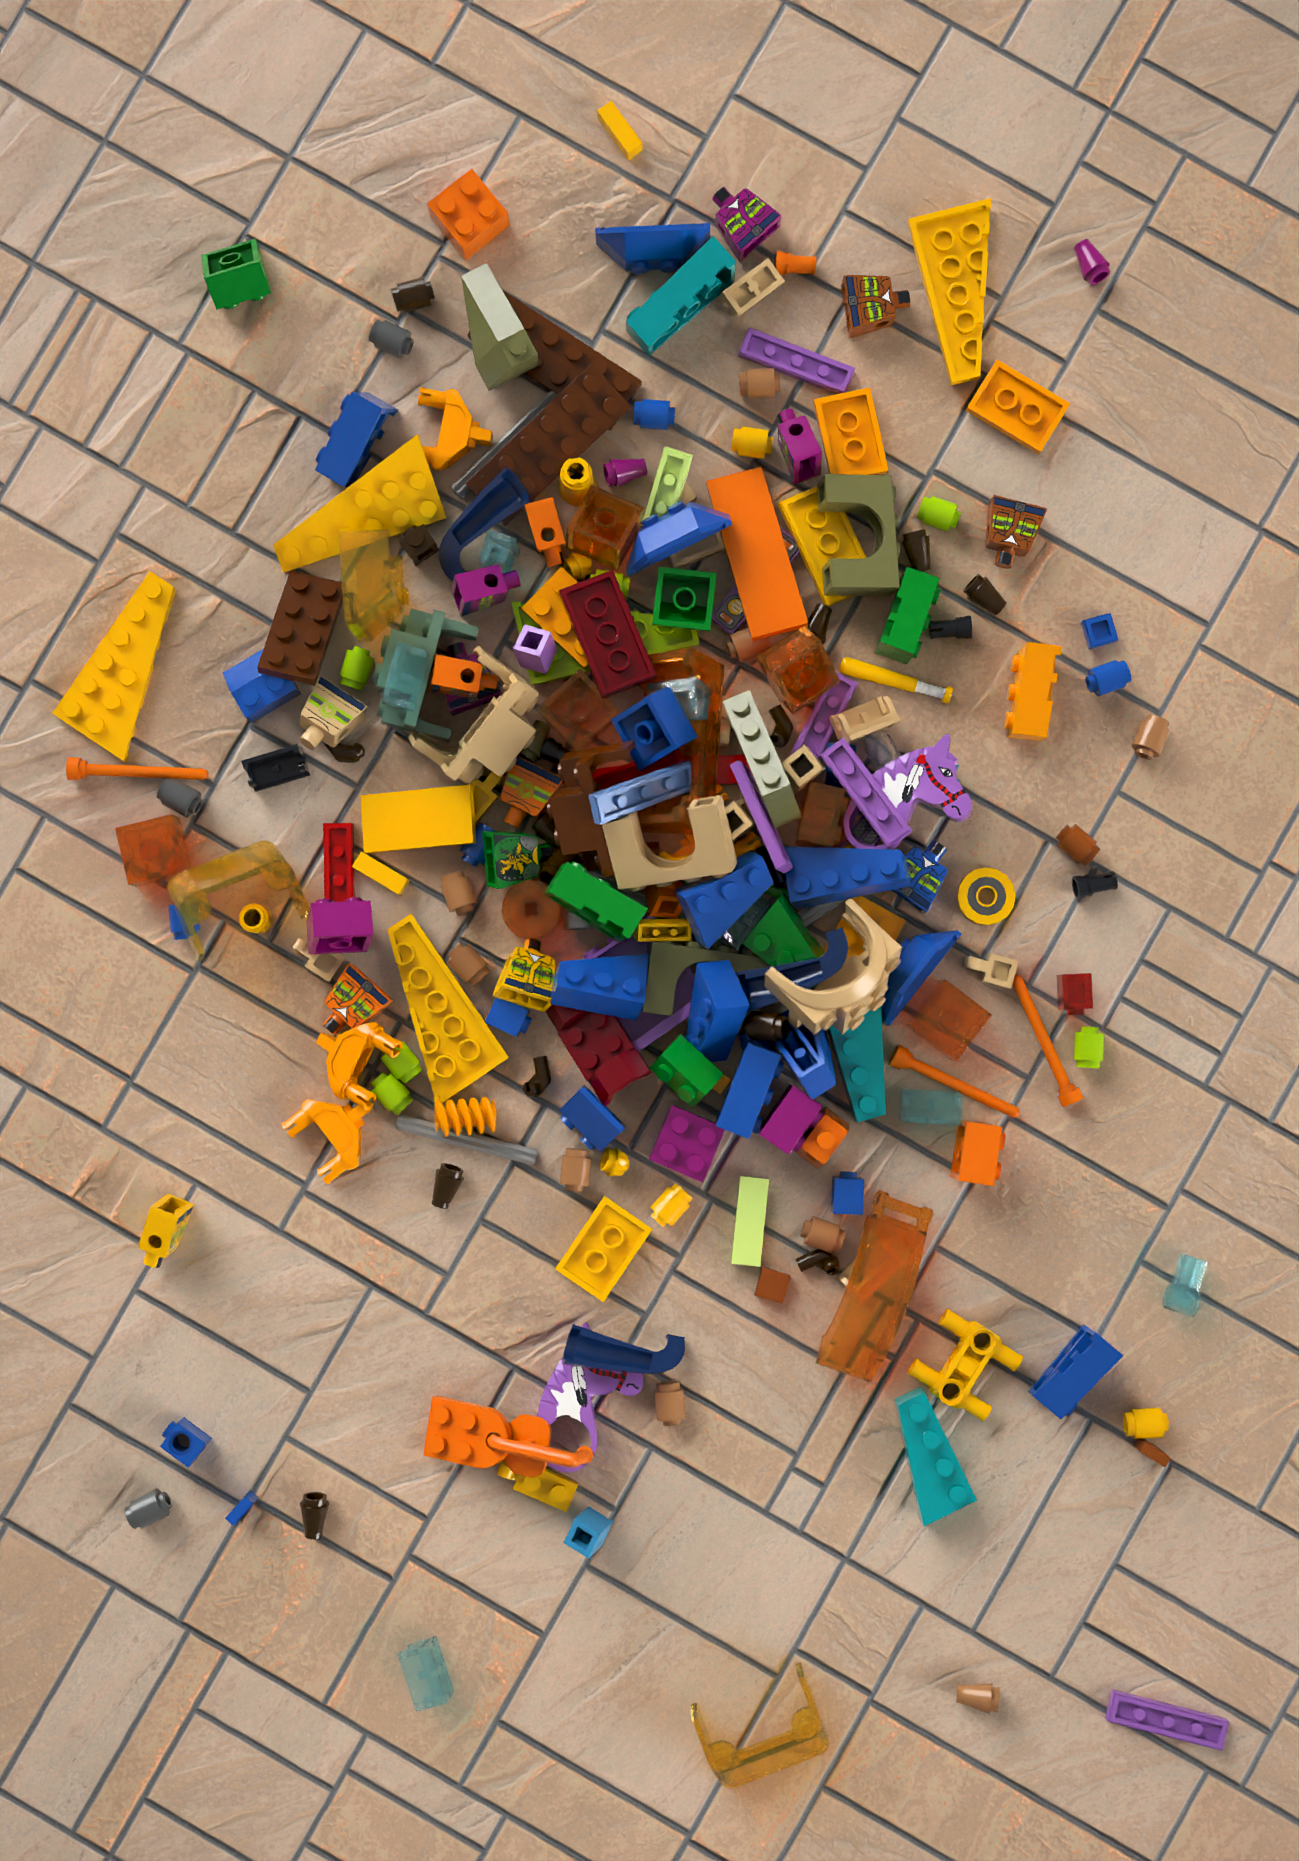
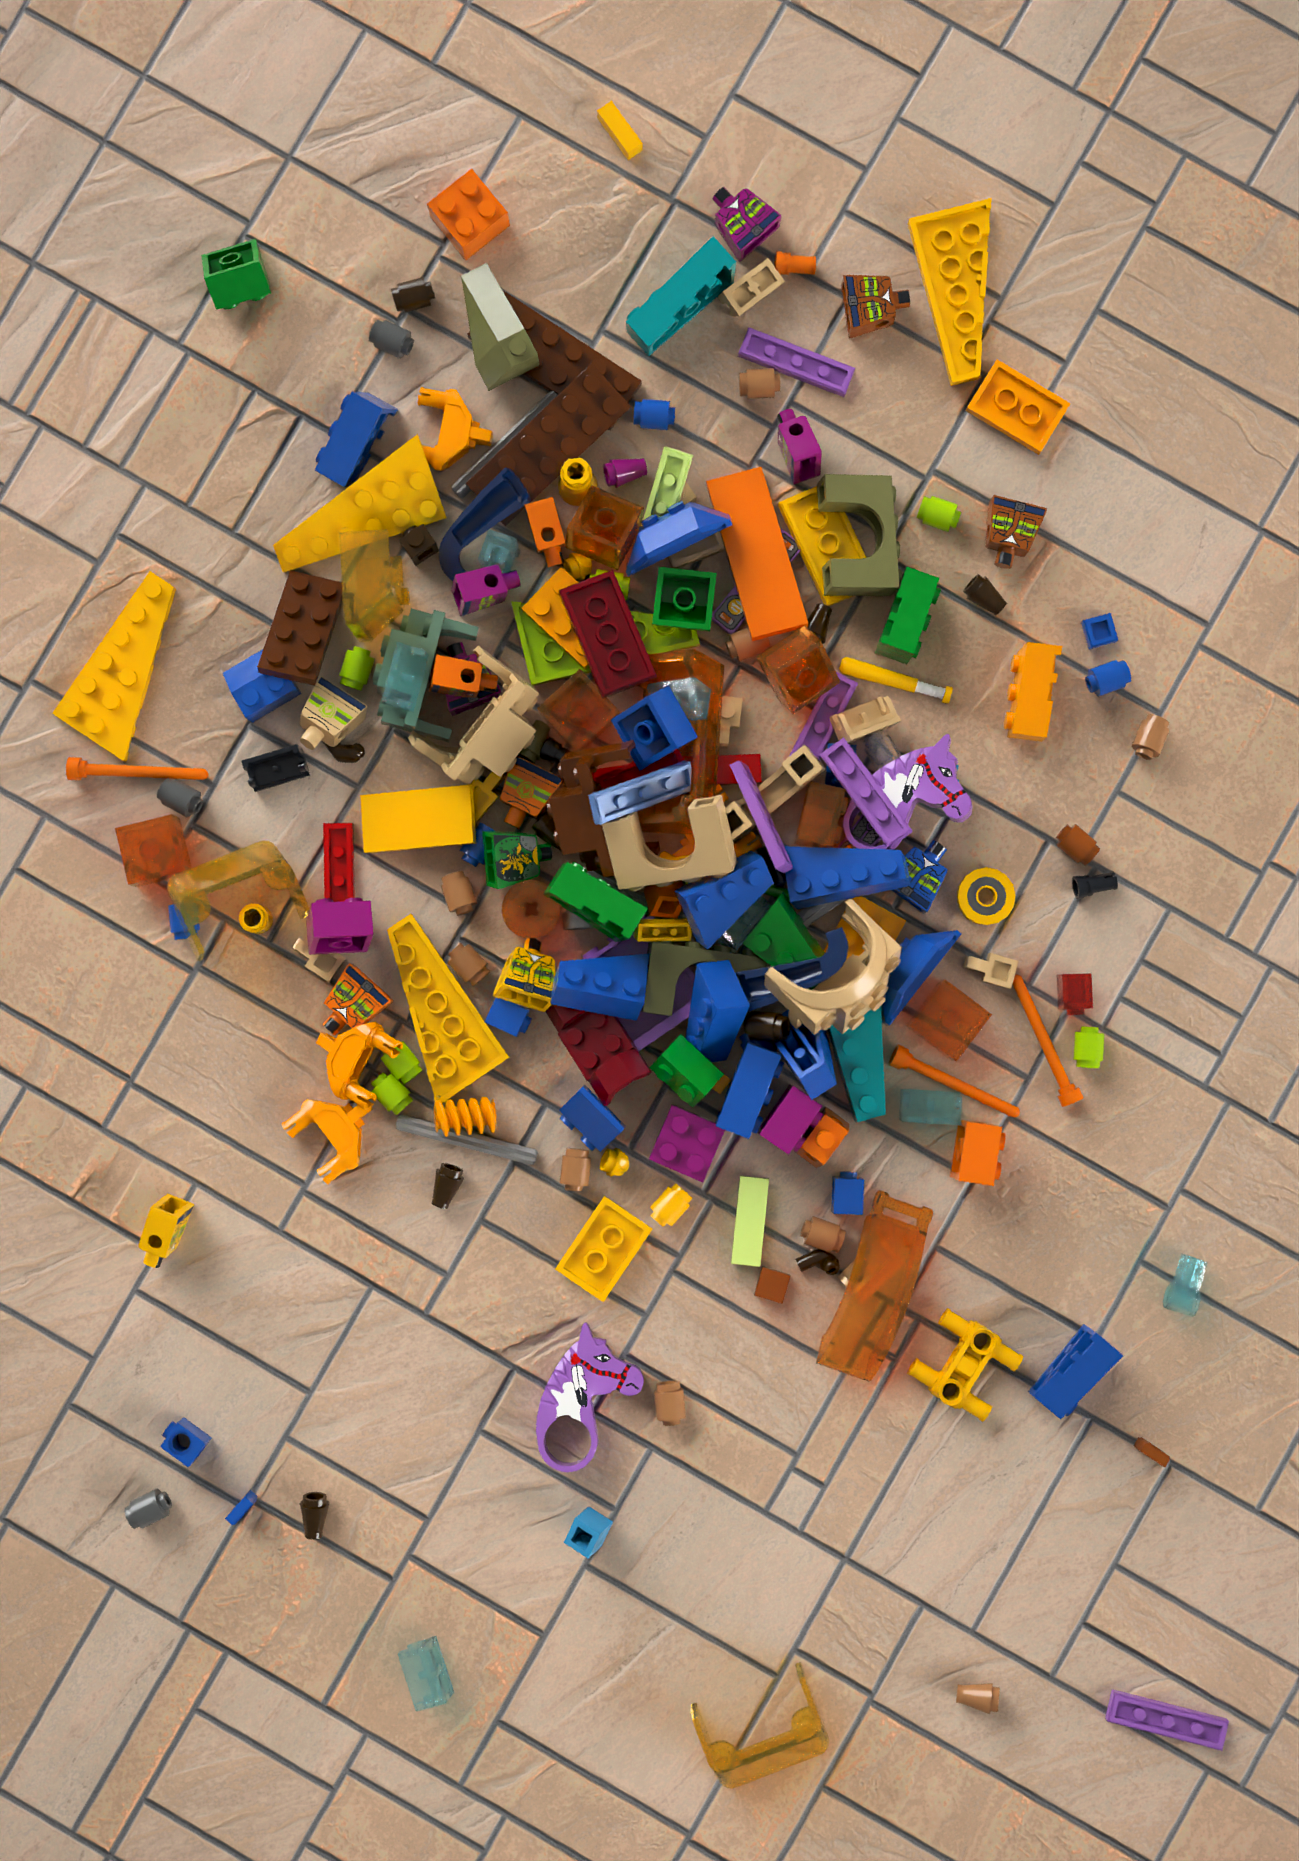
yellow piece [352,851,410,896] -> none
orange plate [423,1395,593,1477] -> none
yellow plate [497,1460,578,1512] -> none
medium lavender brick [513,625,558,674] -> none
dark brown arm [523,1056,551,1098] -> none
dark brown brick [538,848,580,887] -> none
dark blue animal [562,1324,685,1374] -> none
blue wedge [595,223,710,274] -> none
arch [722,690,802,829] -> none
yellow brick [731,426,773,459] -> none
dark brown arm [768,704,793,748] -> none
light orange plate [813,387,889,475] -> none
teal wedge [894,1386,977,1526] -> none
dark brown cone [901,529,931,572] -> none
black pin [929,615,972,639] -> none
magenta cone [1074,239,1110,285] -> none
yellow brick [1123,1407,1169,1439] -> none

